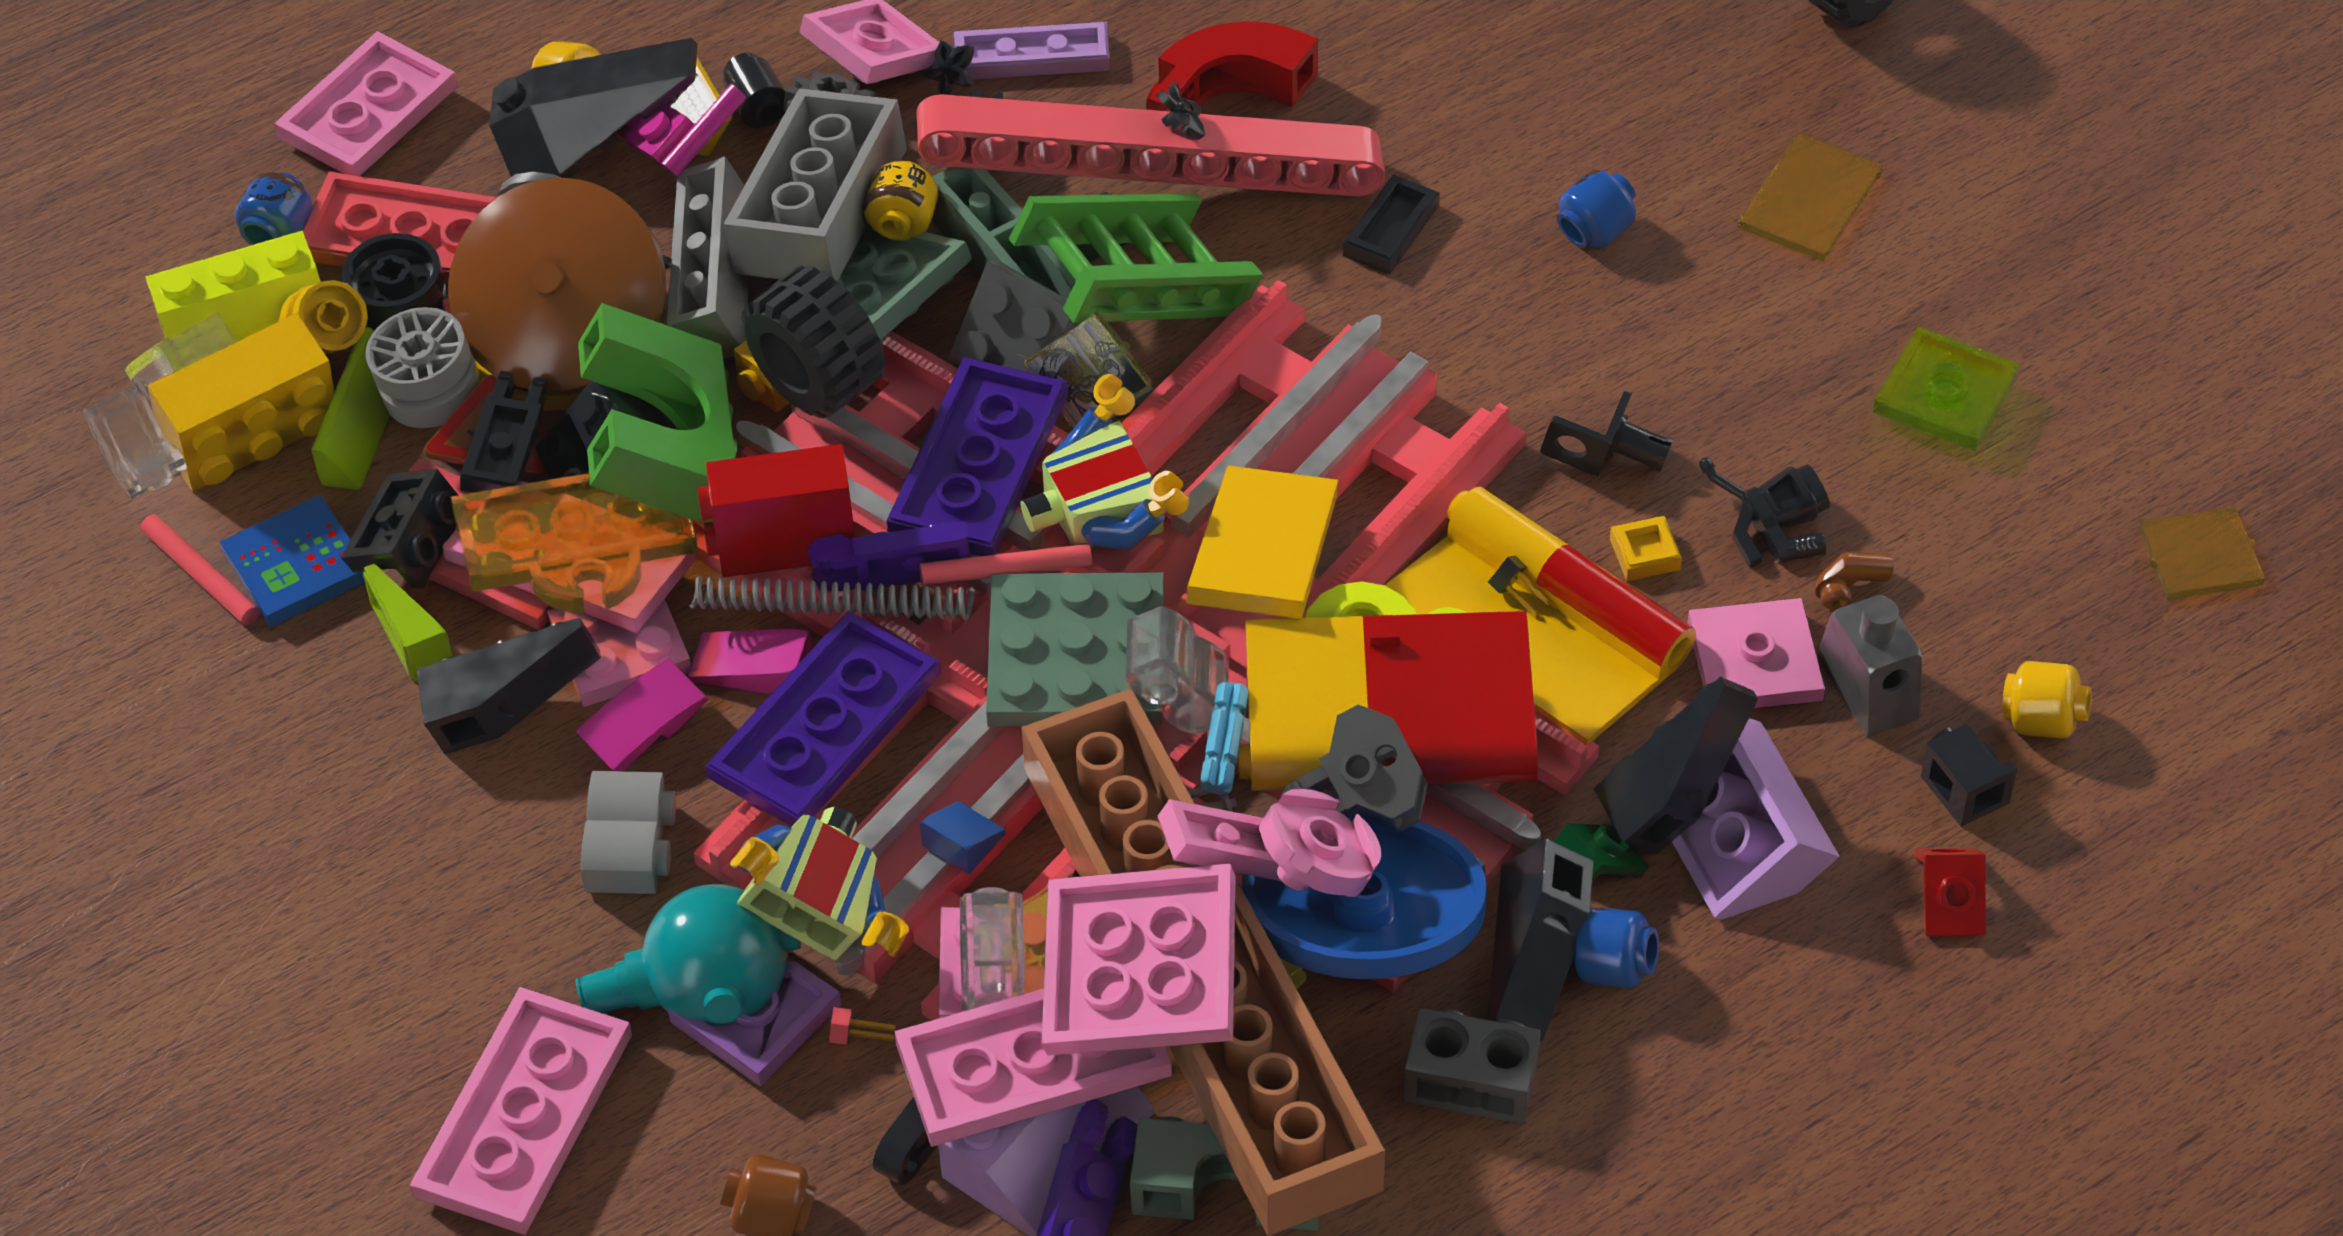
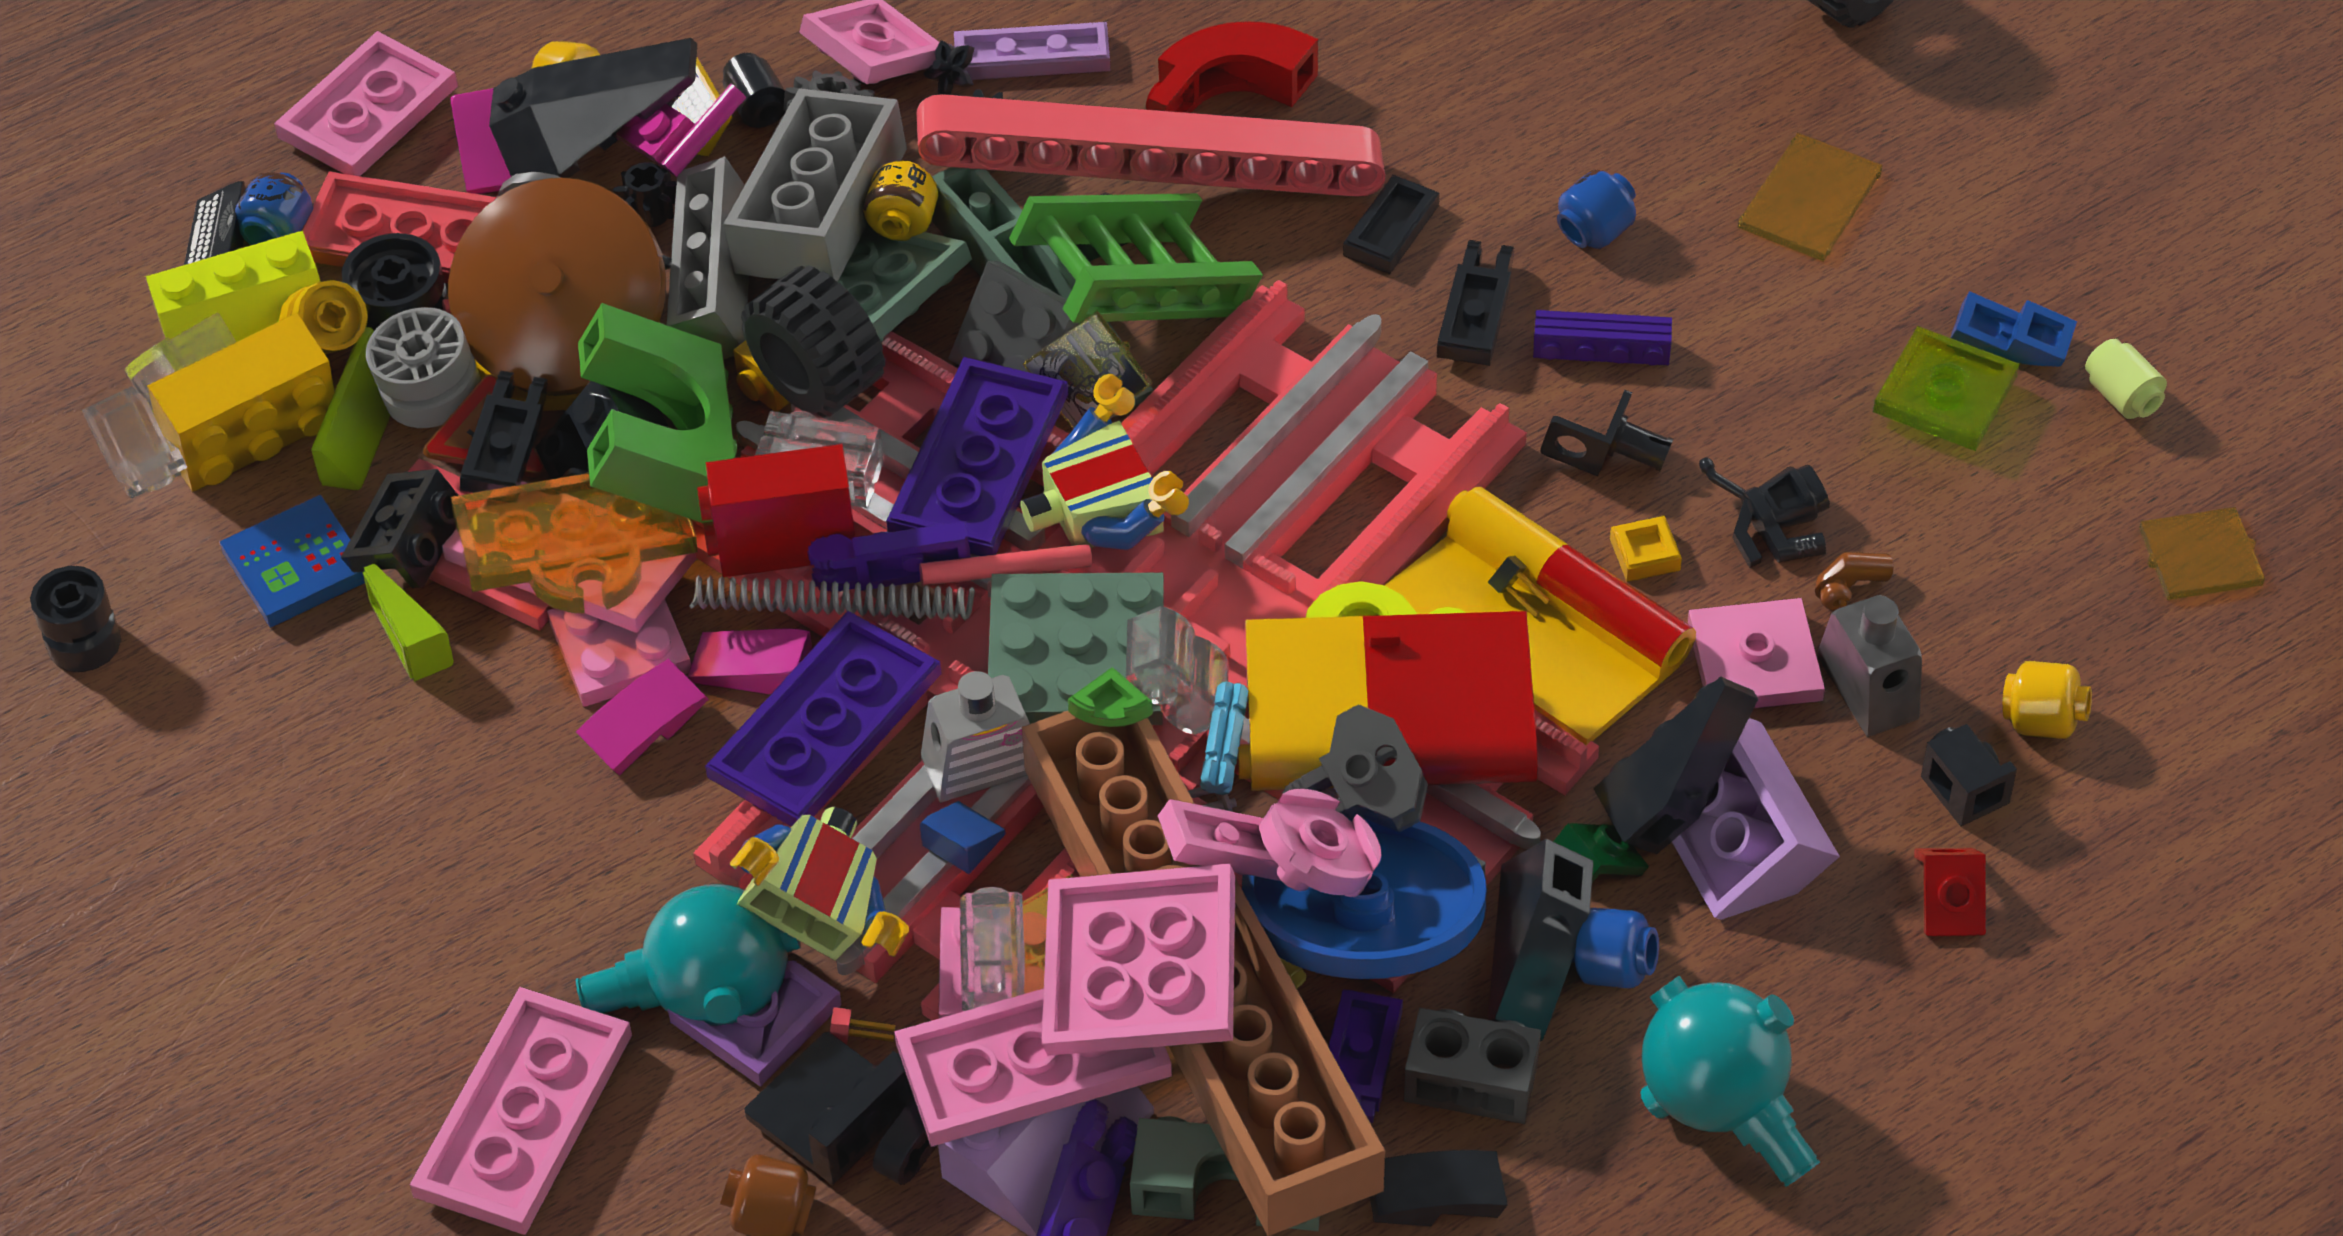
coral bar [140,514,260,626] -> none
black slope [417,617,601,755] -> none
light grey brick [580,771,676,894] -> none
black plant [1156,81,1205,140] -> none
yellow tile [1187,465,1338,619] -> none
none -> black wheel [30,566,121,672]
none -> slope [184,181,246,265]
none -> dark pink slope [450,88,511,194]
none -> black gear [613,162,677,228]
none -> black bracket [744,1032,914,1185]
none -> clear brick [755,411,884,508]
none -> light grey torso [921,671,1030,803]
none -> bright green tile [1068,667,1153,727]
none -> dark purple hinge [1329,989,1403,1123]
none -> black slope [1369,1150,1508,1227]
none -> black hinge [1437,240,1514,366]
none -> dark purple piece [1533,310,1672,365]
none -> teal piece [1640,975,1821,1187]
none -> blue slope [1949,291,2077,367]
none -> yellowish green brick [2085,339,2167,419]

